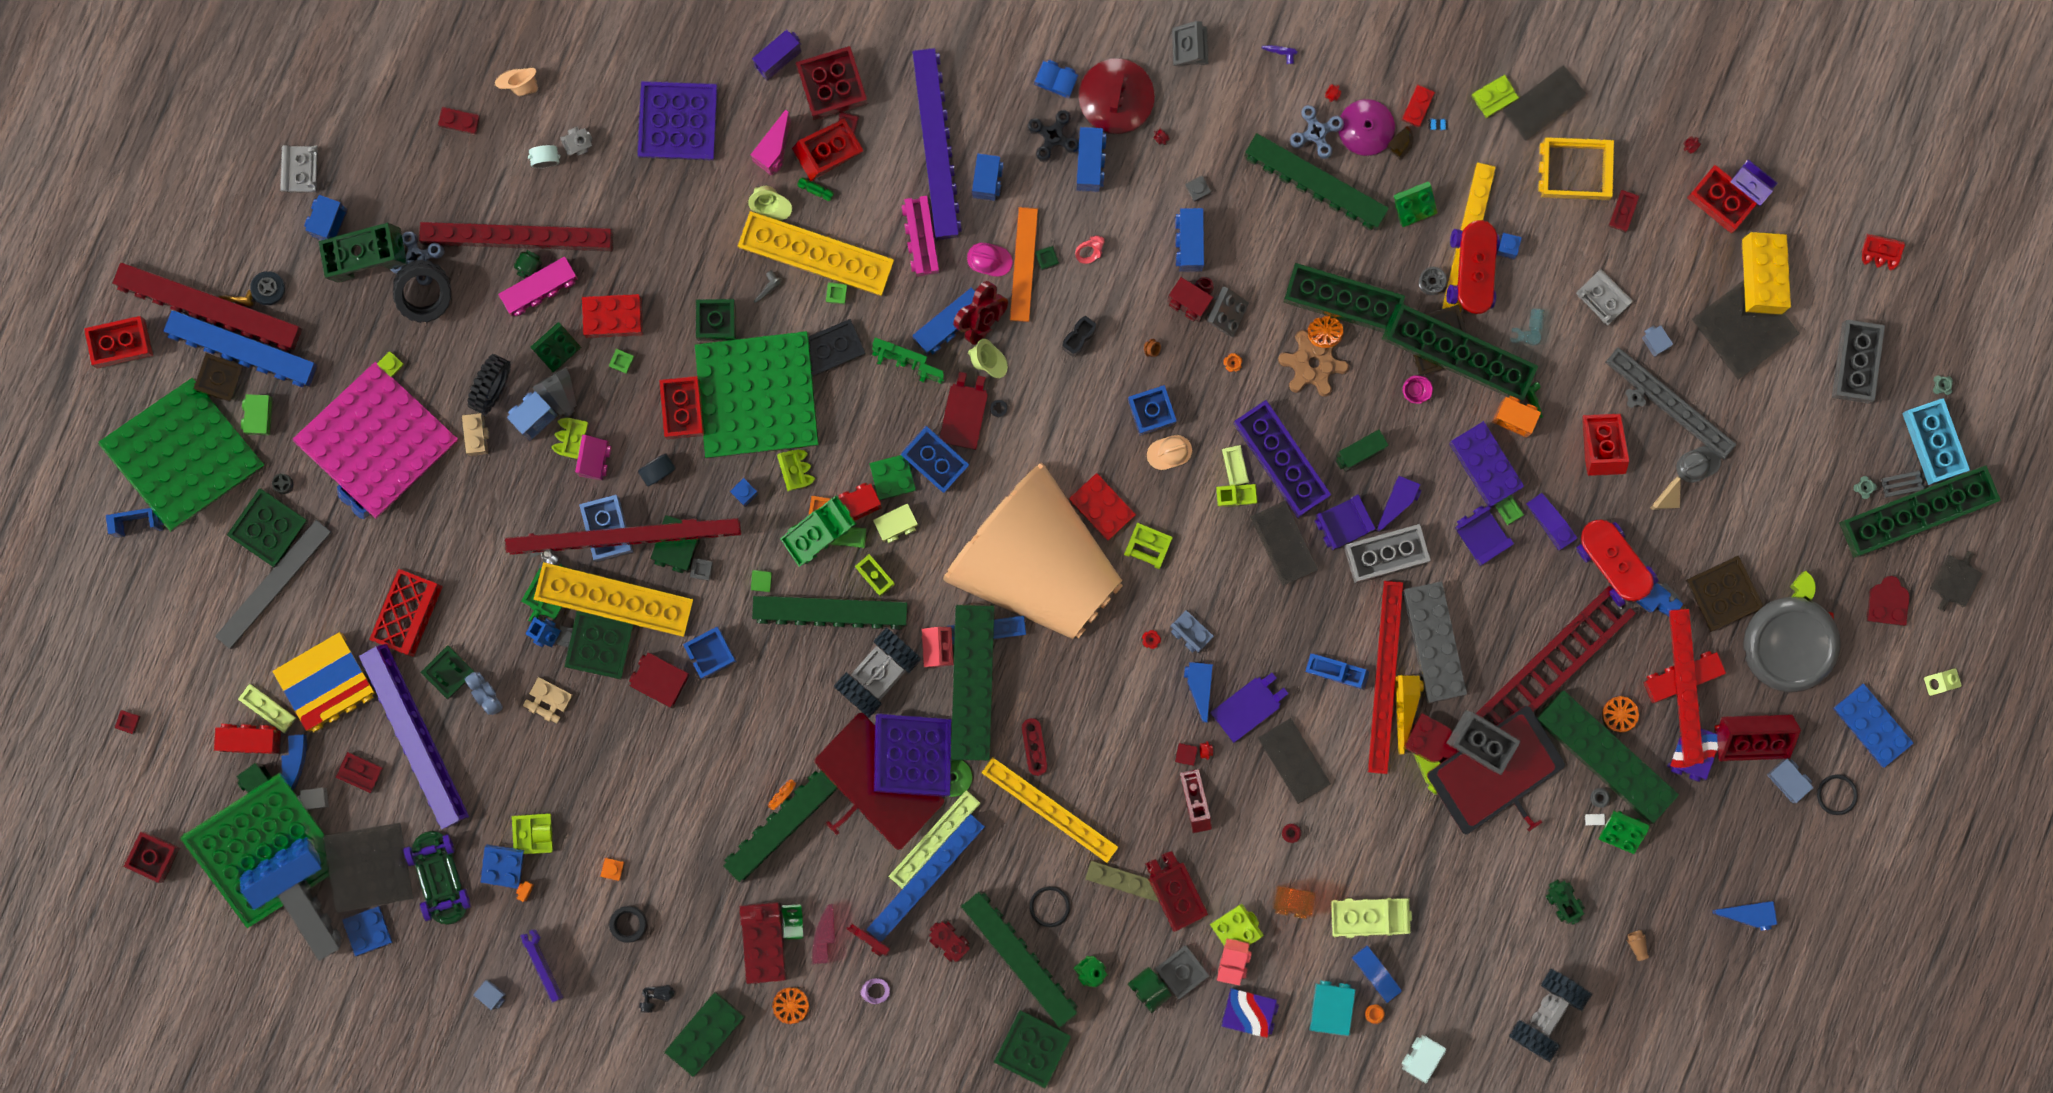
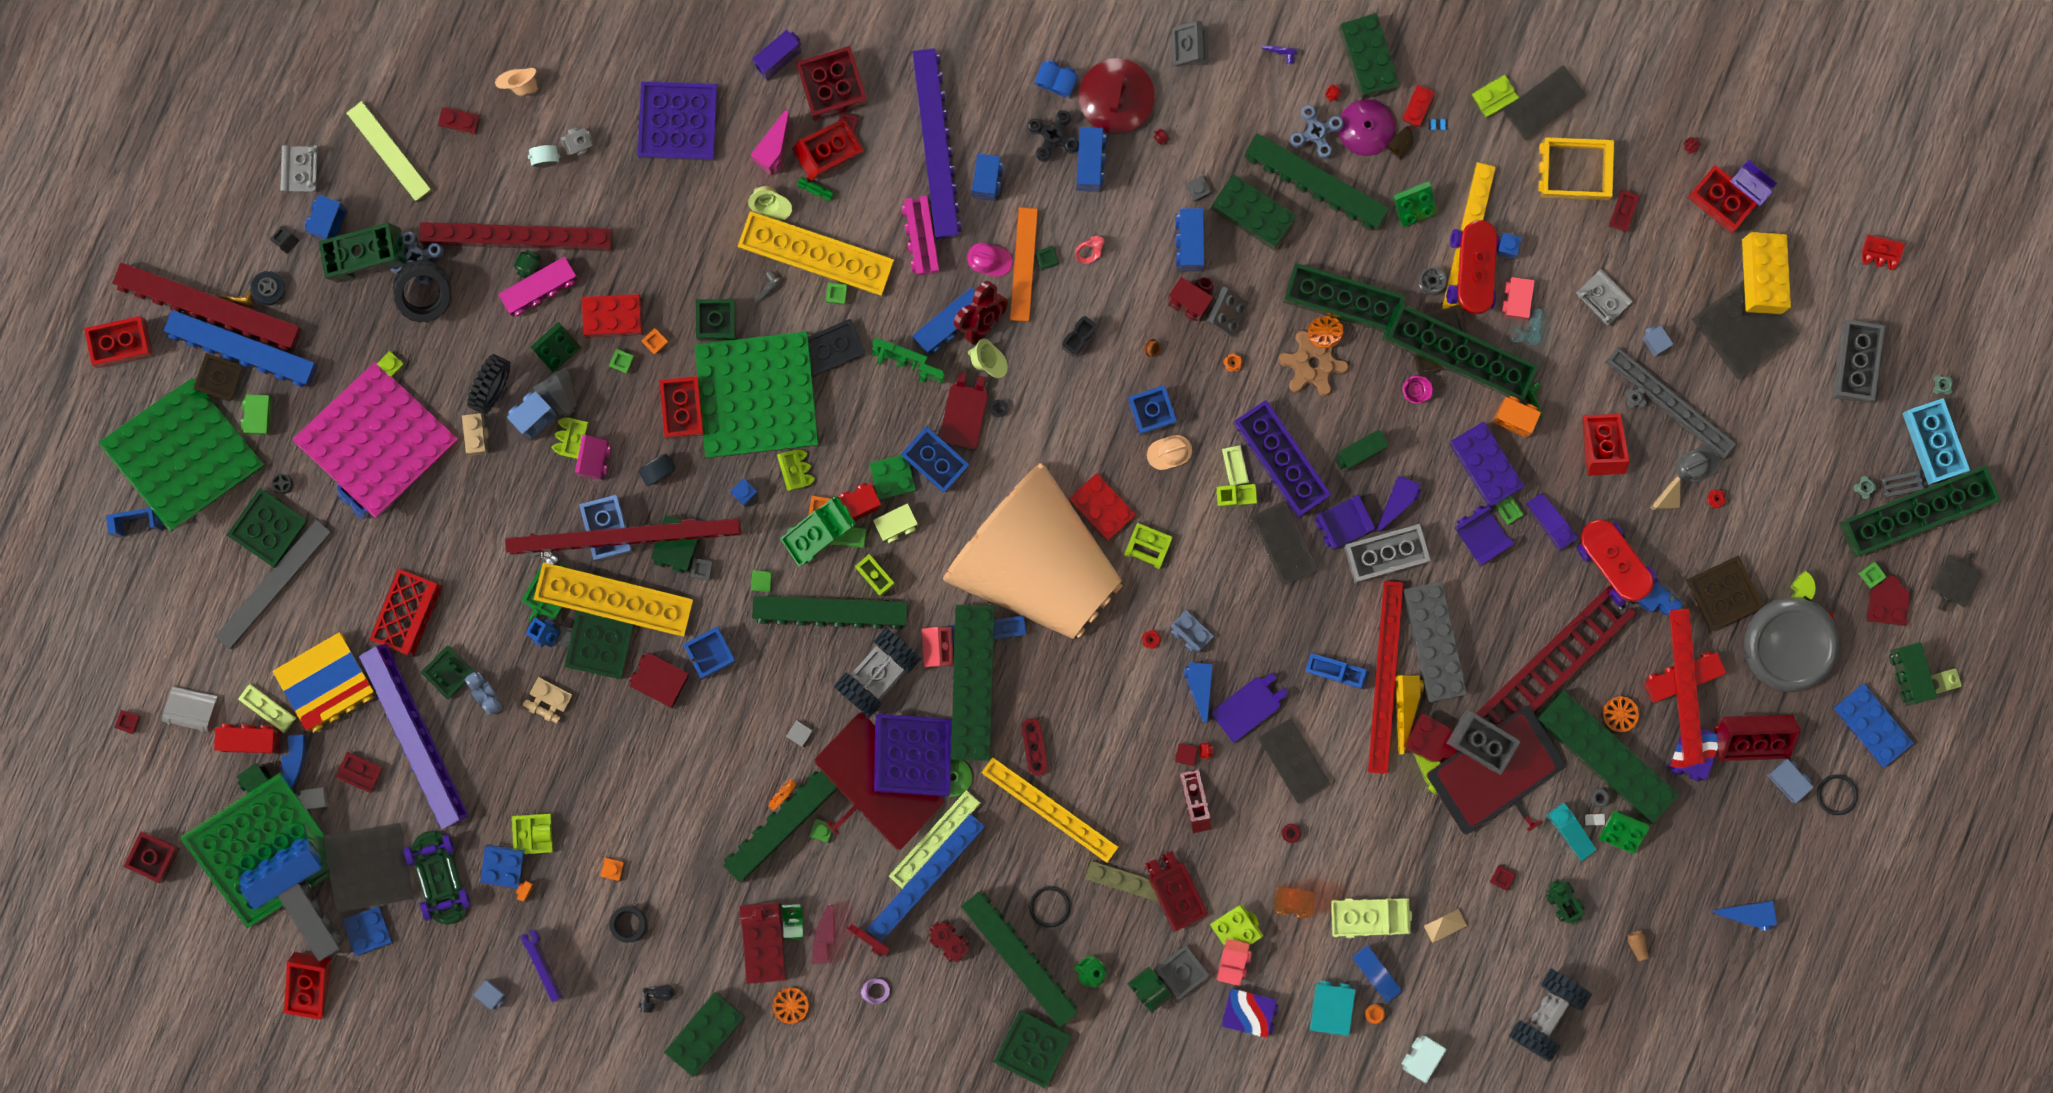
none -> light grey piece [162,686,218,733]
none -> pearl dark grey slope [270,225,299,254]
none -> red slope [284,952,332,1020]
none -> yellowish green tile [347,101,432,202]
none -> orange plate [641,328,669,355]
none -> light grey tile [786,720,813,747]
none -> bright green plate [809,819,833,843]
none -> dark green brick [1211,174,1296,251]
none -> dark green brick [1339,13,1399,100]
none -> tan slope [1424,909,1467,943]
none -> dark red tile [1489,865,1516,891]
none -> coral brick [1502,277,1534,321]
none -> teal slope [1546,803,1597,861]
none -> red plate [1707,490,1726,508]
none -> bright green plate [1858,562,1886,589]
none -> dark green brick [1889,642,1937,706]

